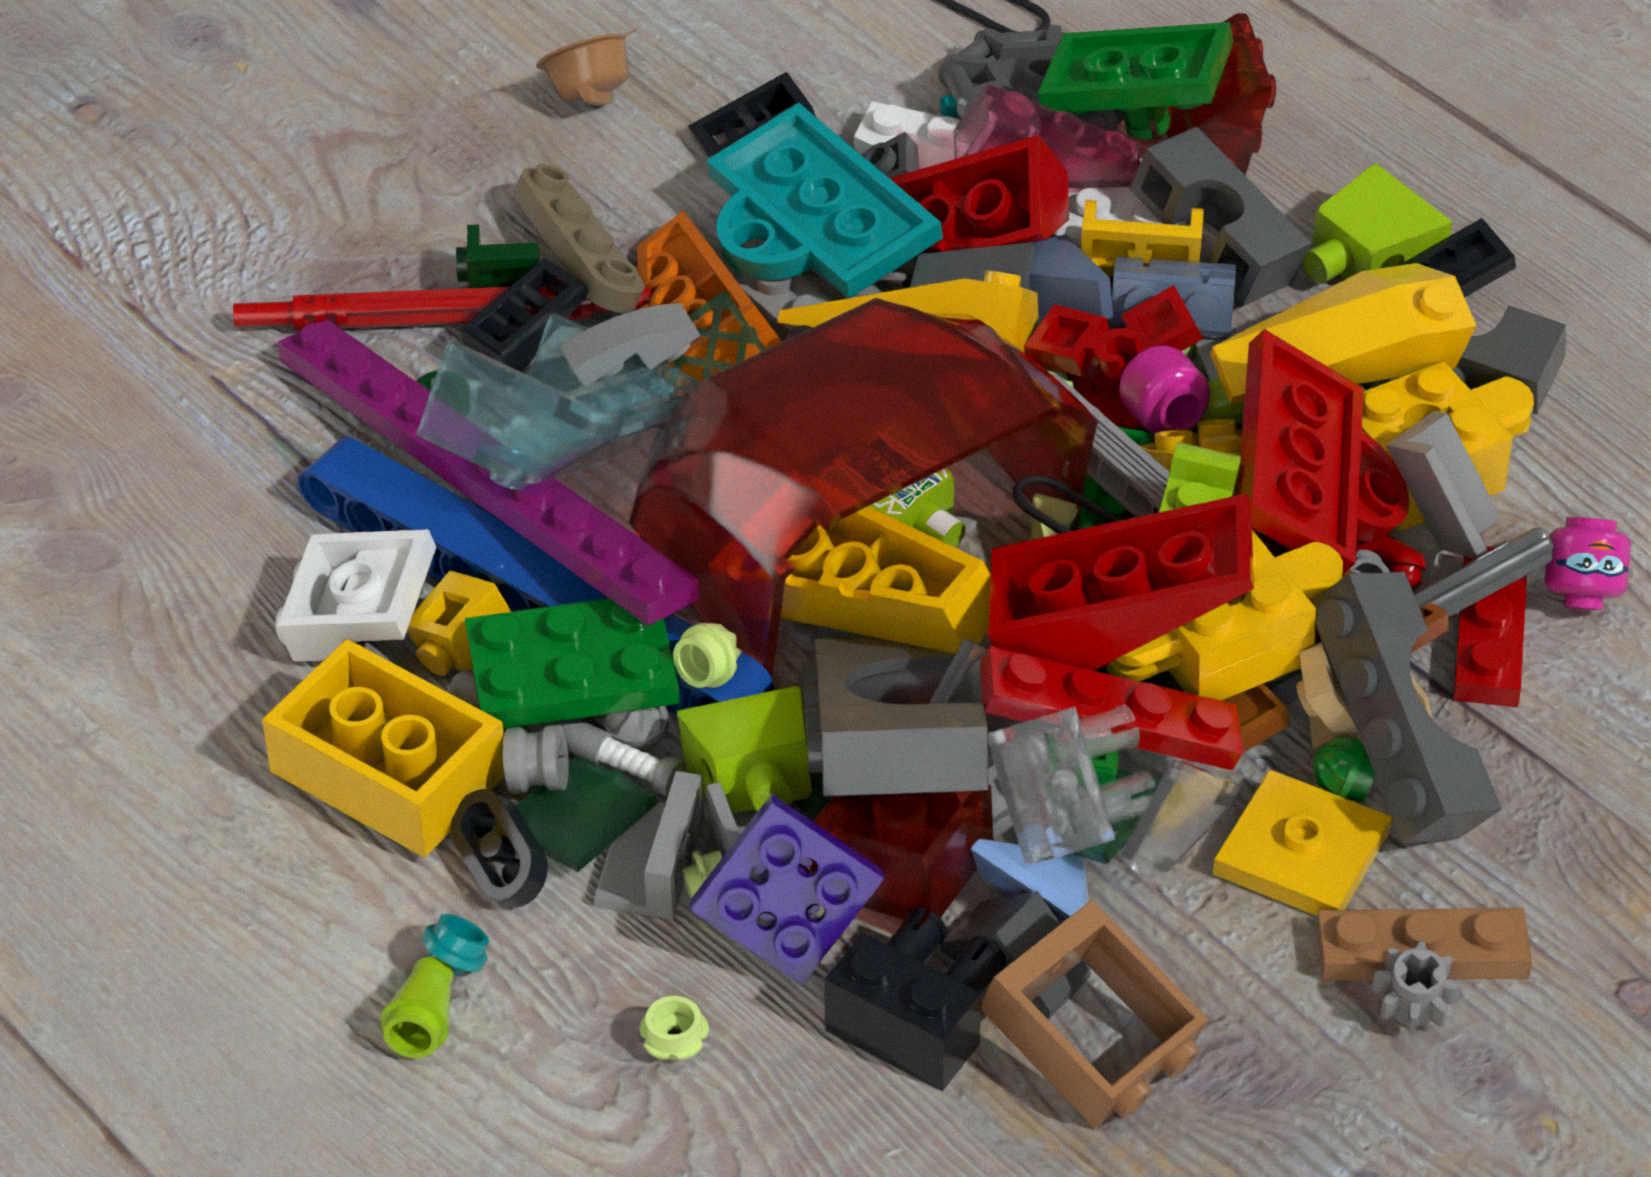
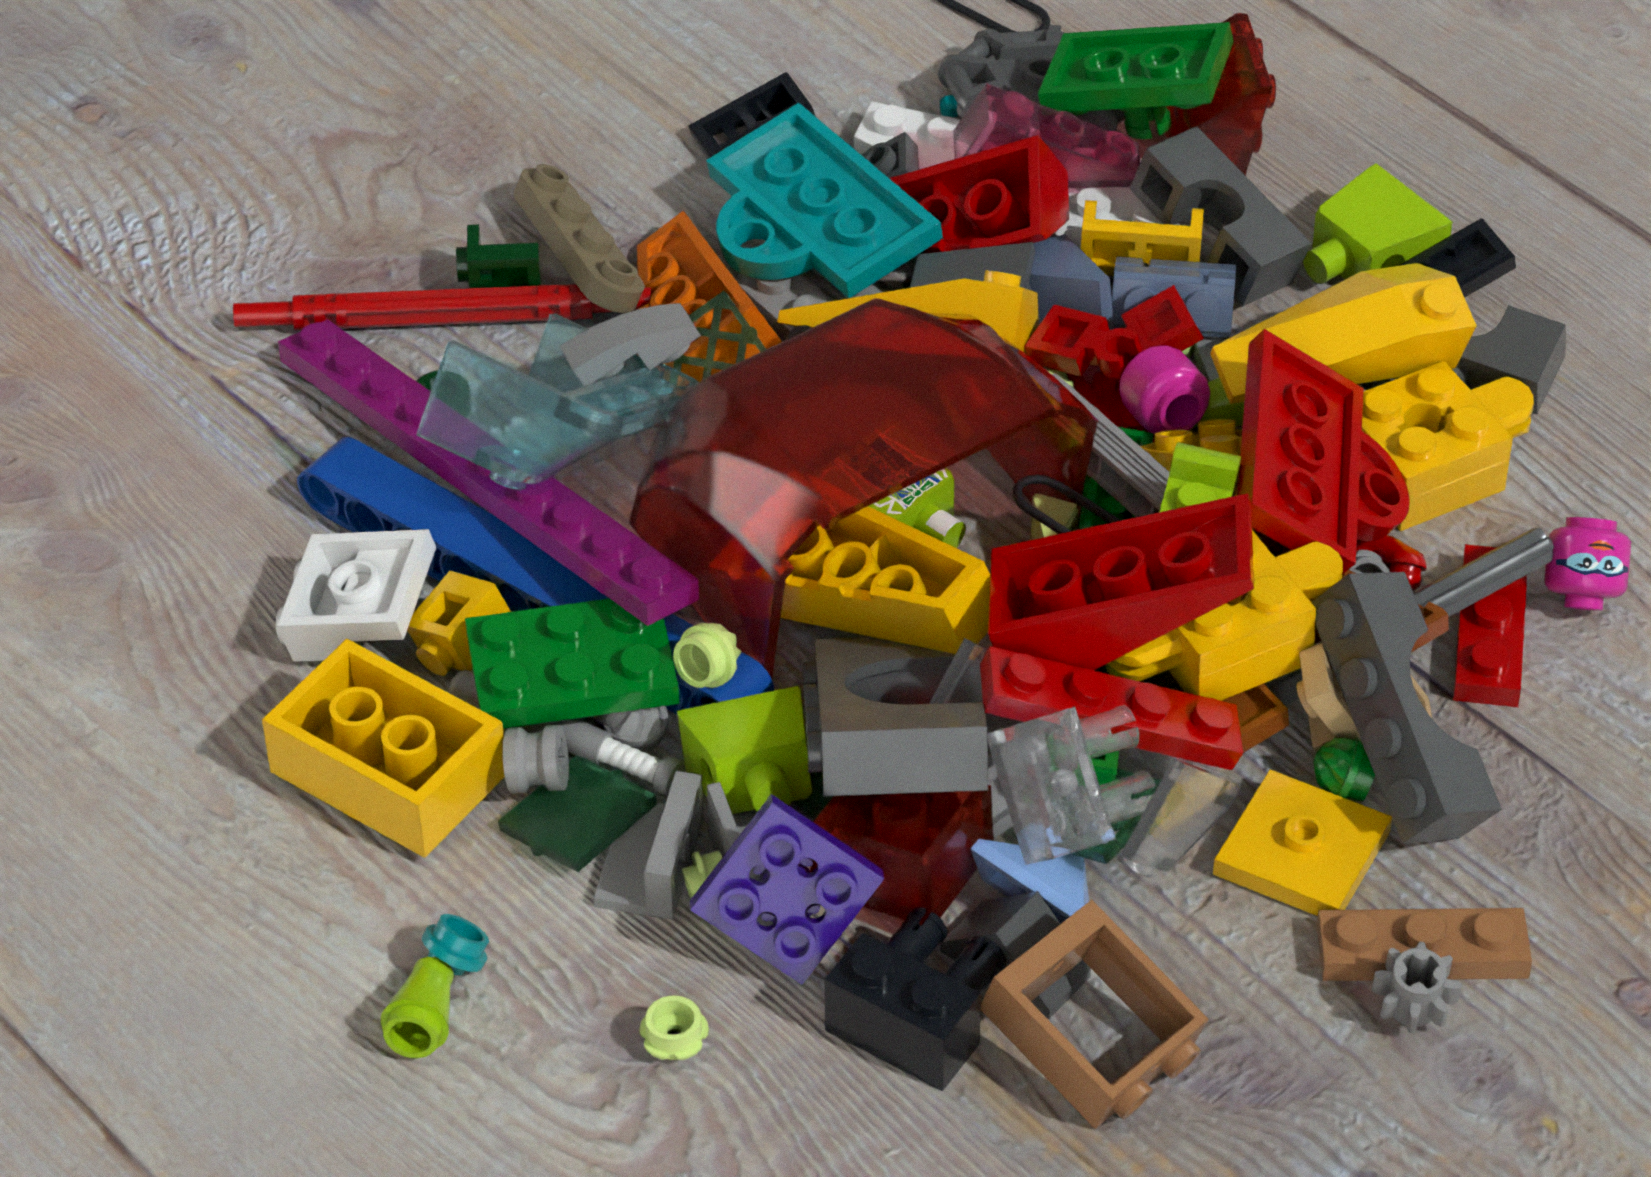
black plate [451,789,548,908] -> none
black slope [460,258,588,385] -> none
medium nougat piece [536,29,637,106] -> none
light grey panel [1386,410,1501,559] -> none

